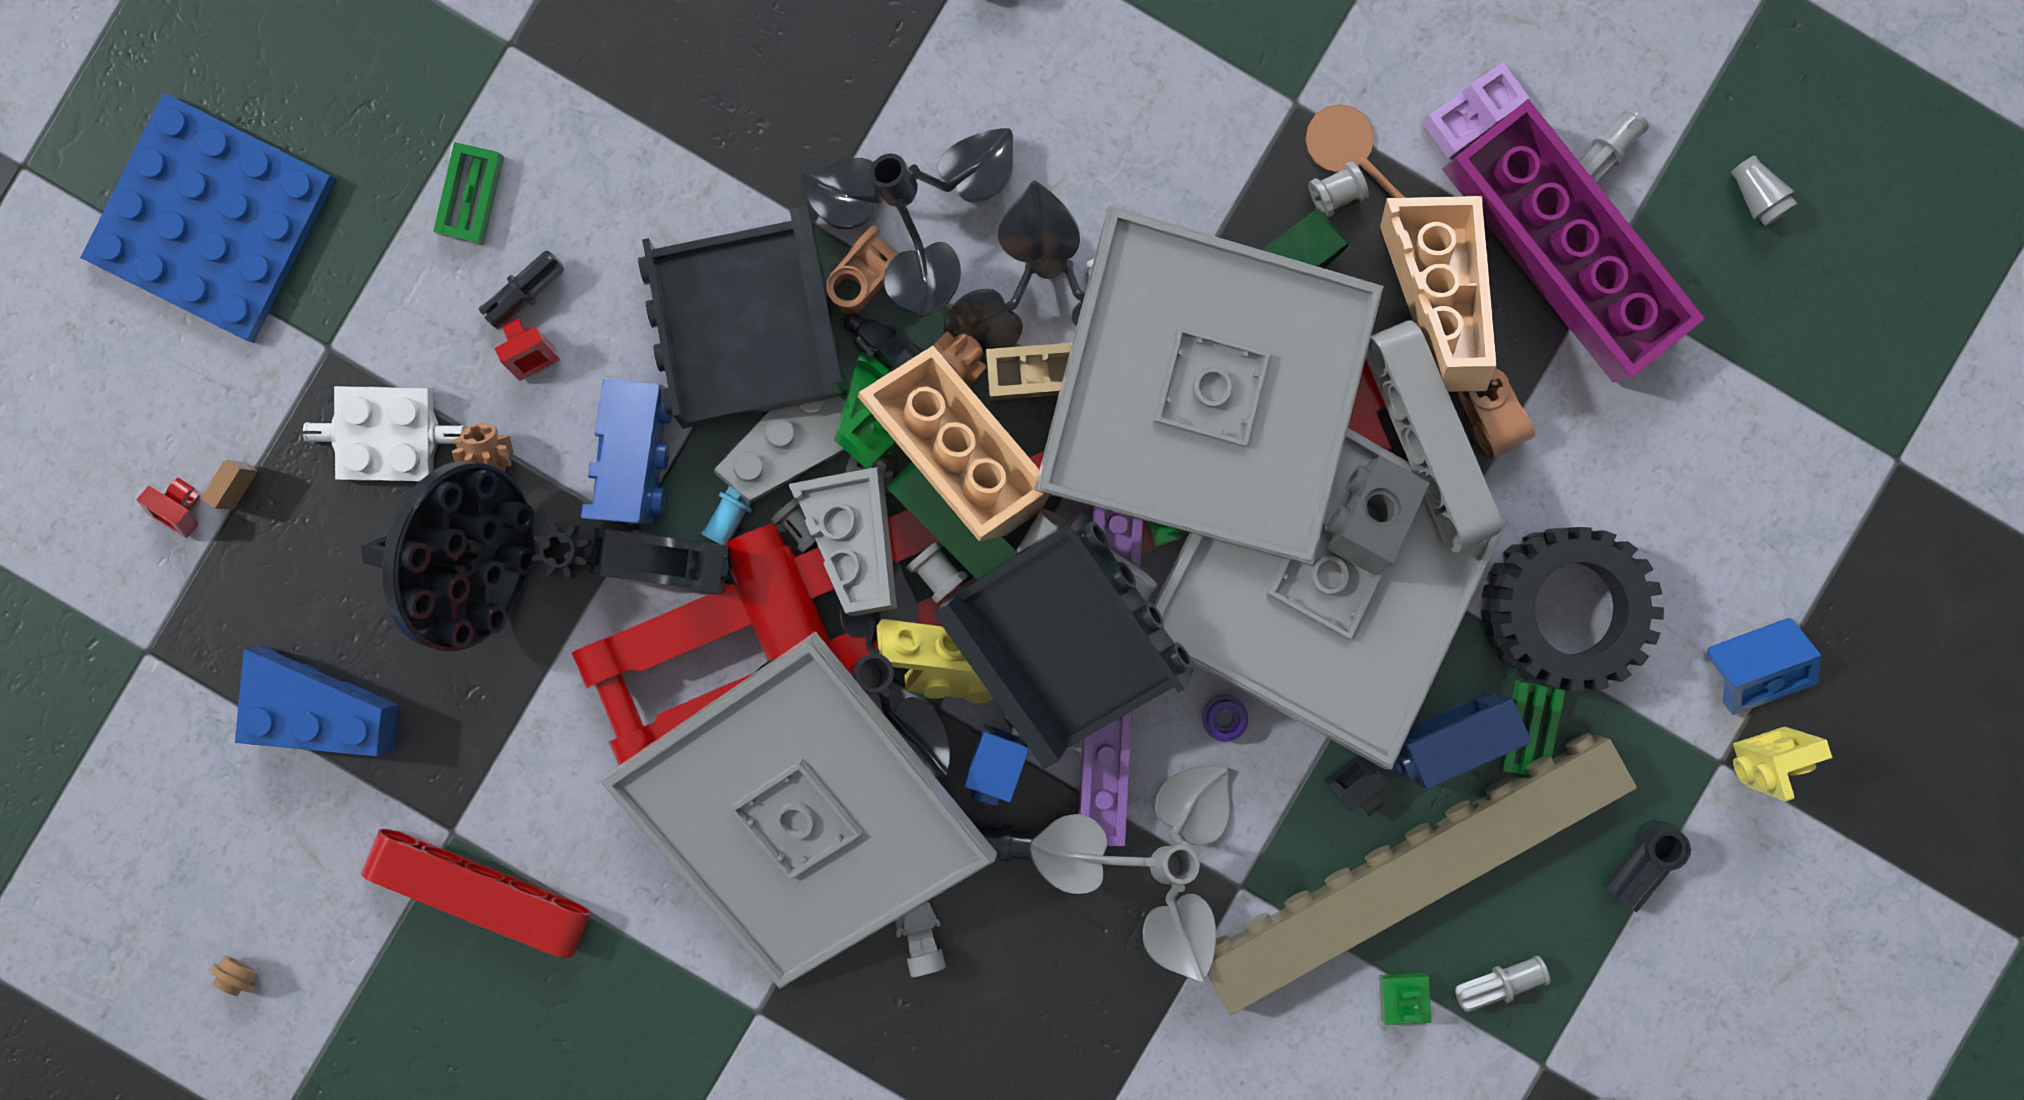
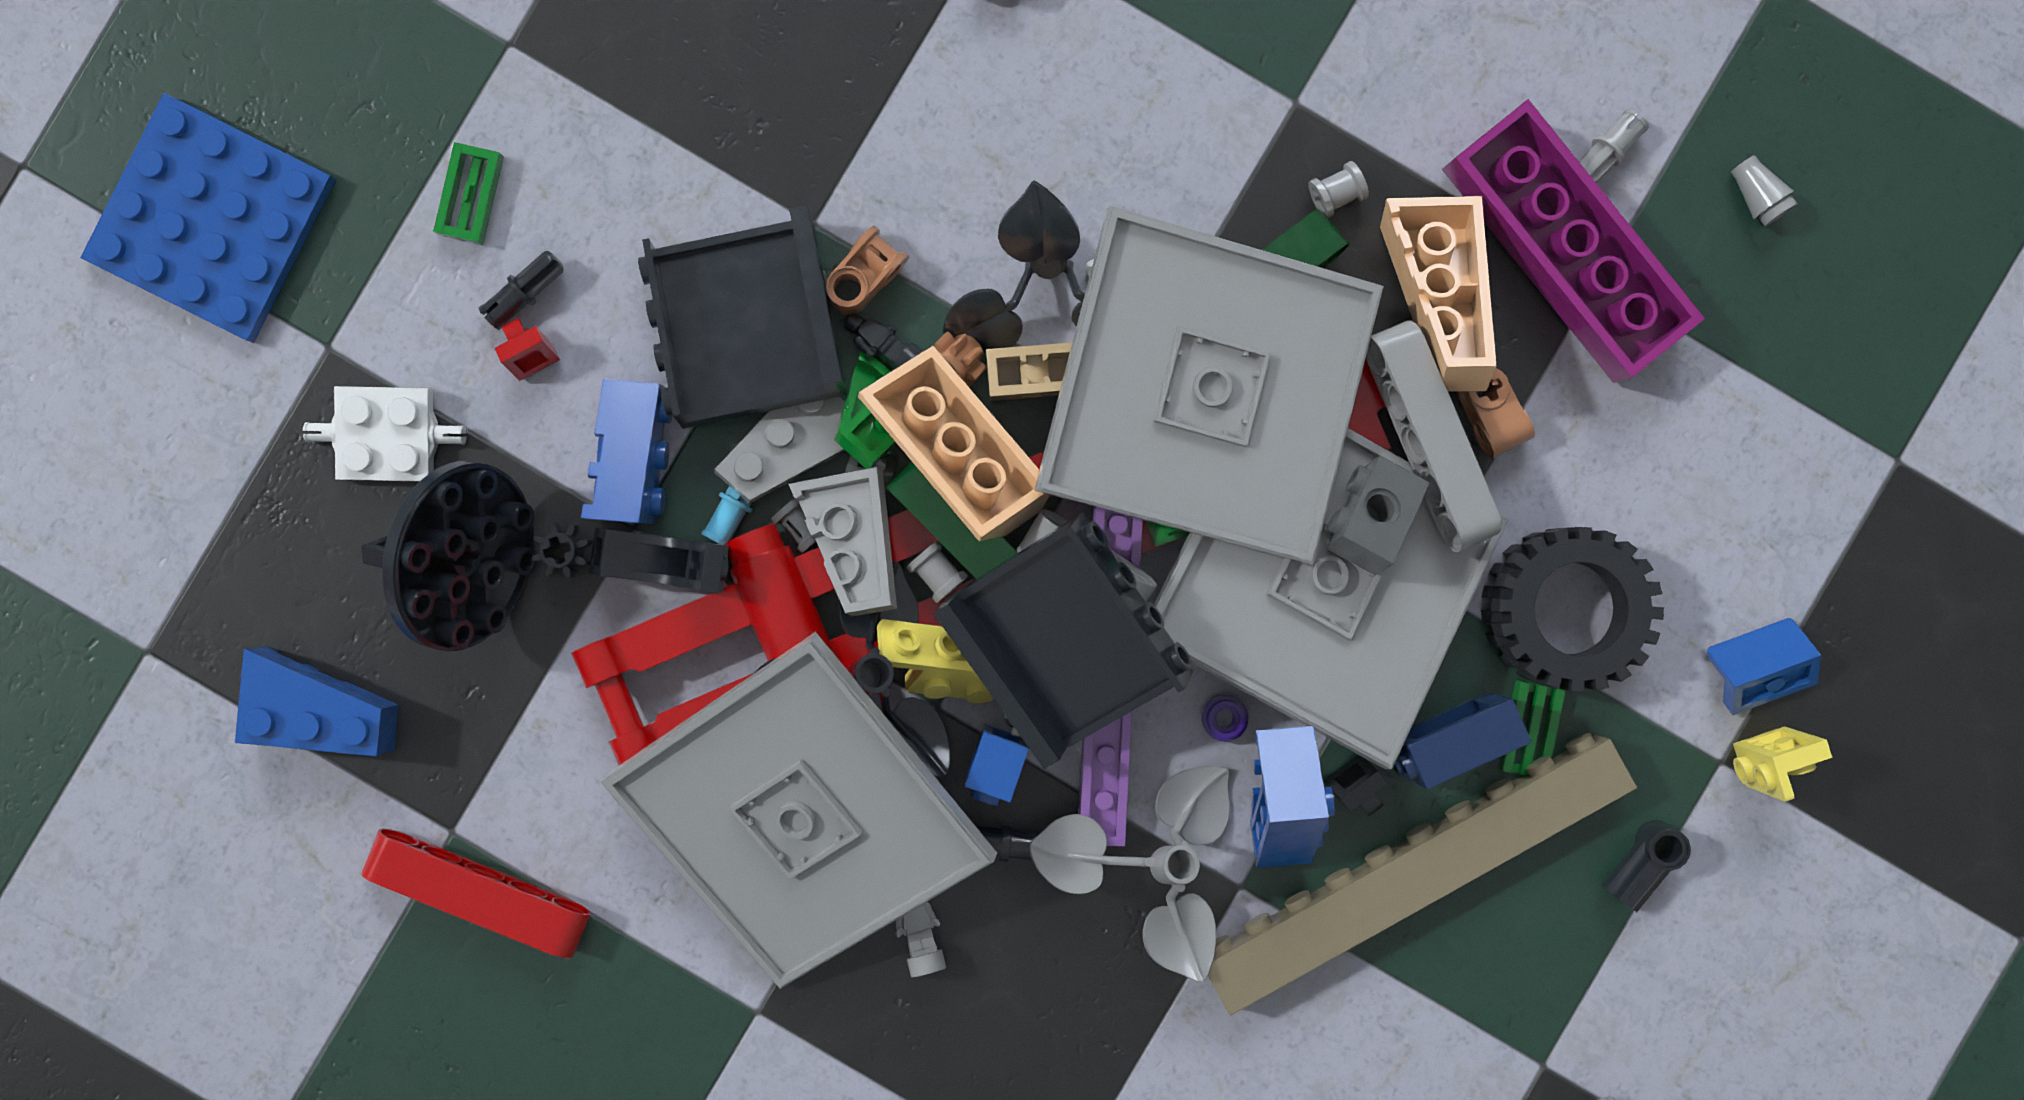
red tile [136,477,200,539] -> none
medium nougat tile [201,460,258,510] -> none
medium nougat plate [209,955,258,997] -> none
nougat gear [451,423,514,472] -> none
black plant [802,128,1014,317] -> none
nougat piece [1305,104,1405,198] -> none
green tile [1379,973,1431,1025] -> none
lavender slope [1421,62,1530,158] -> none
light grey axle [1455,955,1550,1012] -> none
none -> wedge [1250,726,1335,868]

